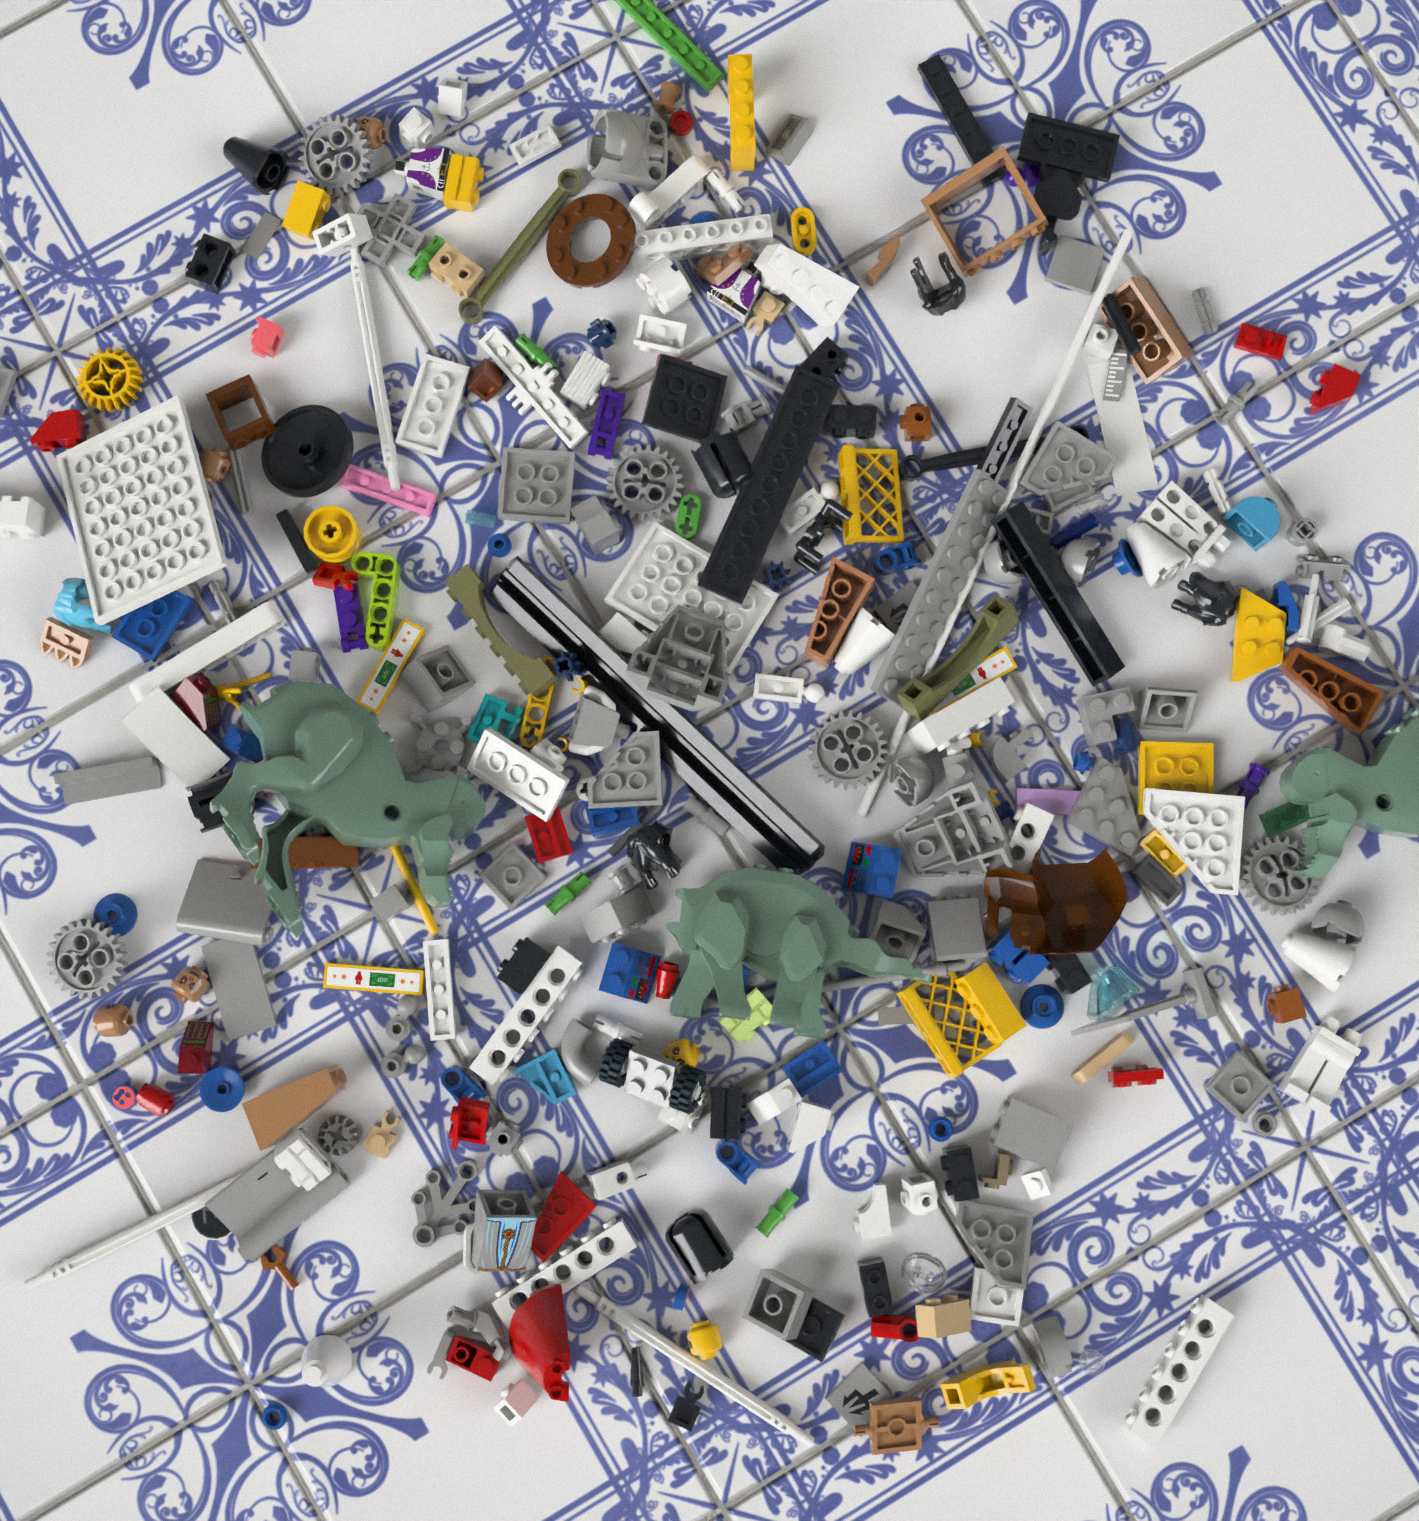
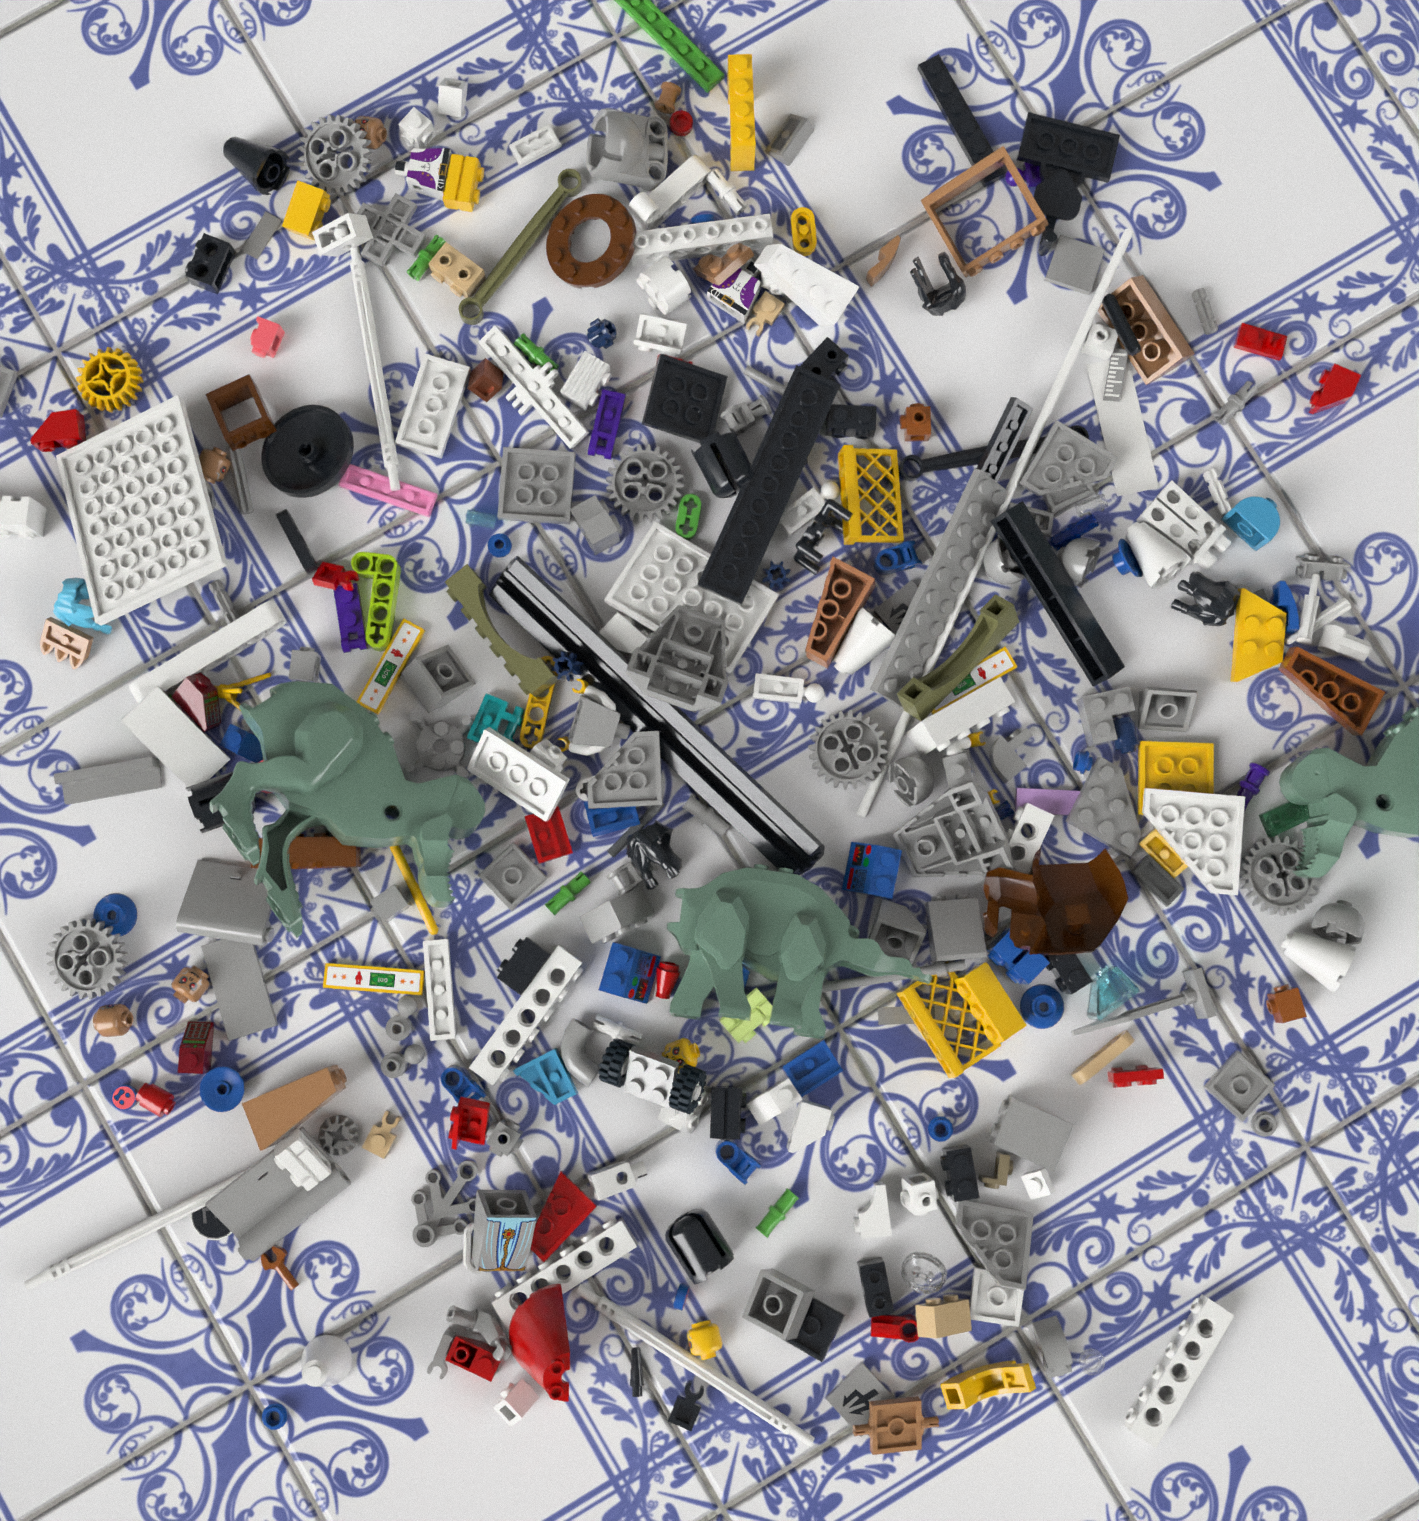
blue plate [111,590,193,662] -> none
yellow wheel [304,505,363,565] -> none
white hips [1277,1016,1362,1116] -> none
light grey wheel [1286,518,1318,547] -> none

